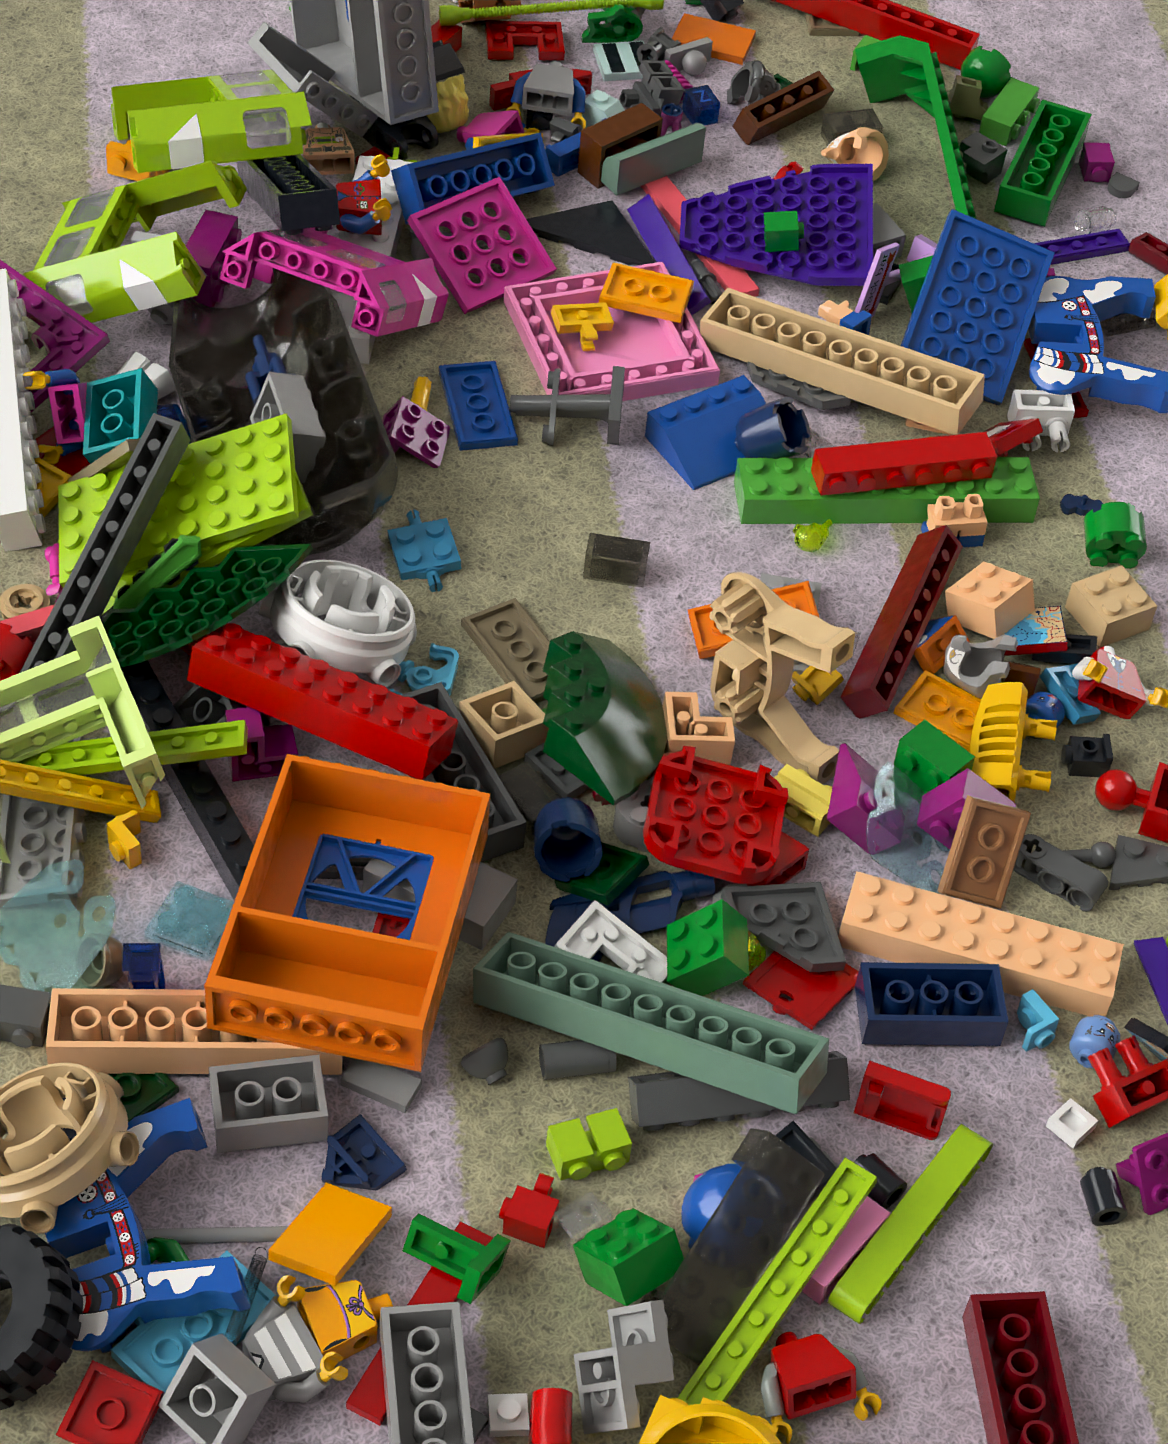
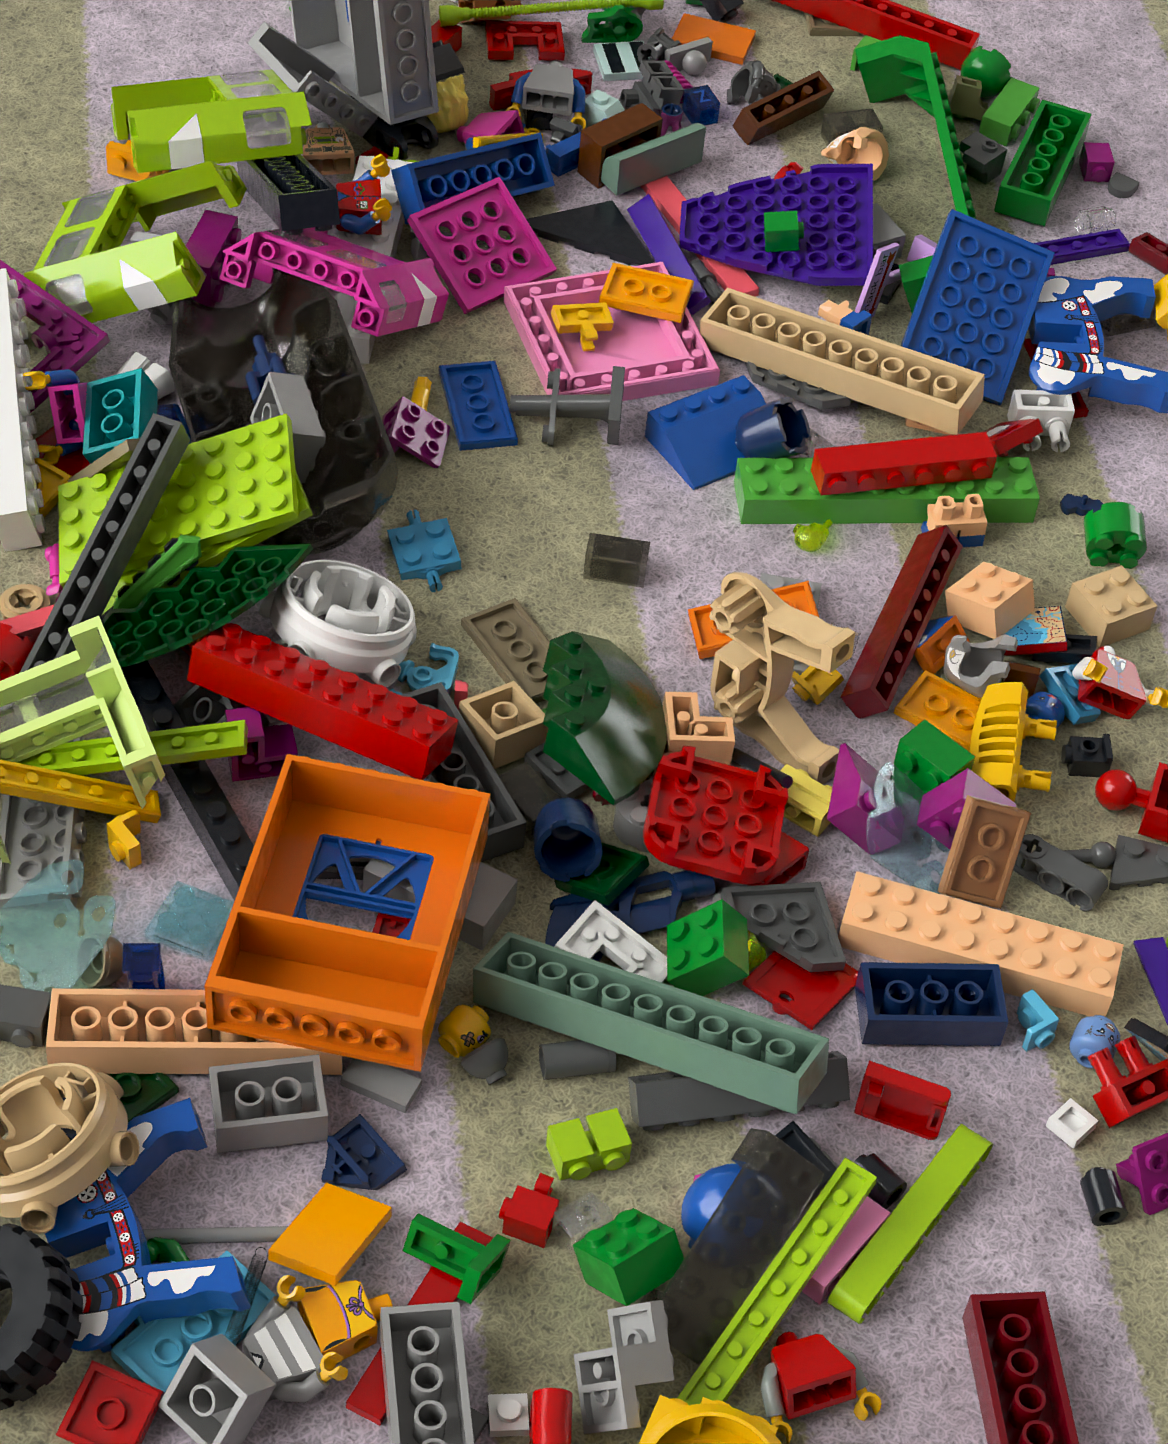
none -> yellow head [438,1004,491,1058]
none -> coral tile [454,680,468,710]
none -> black bar [731,748,793,788]

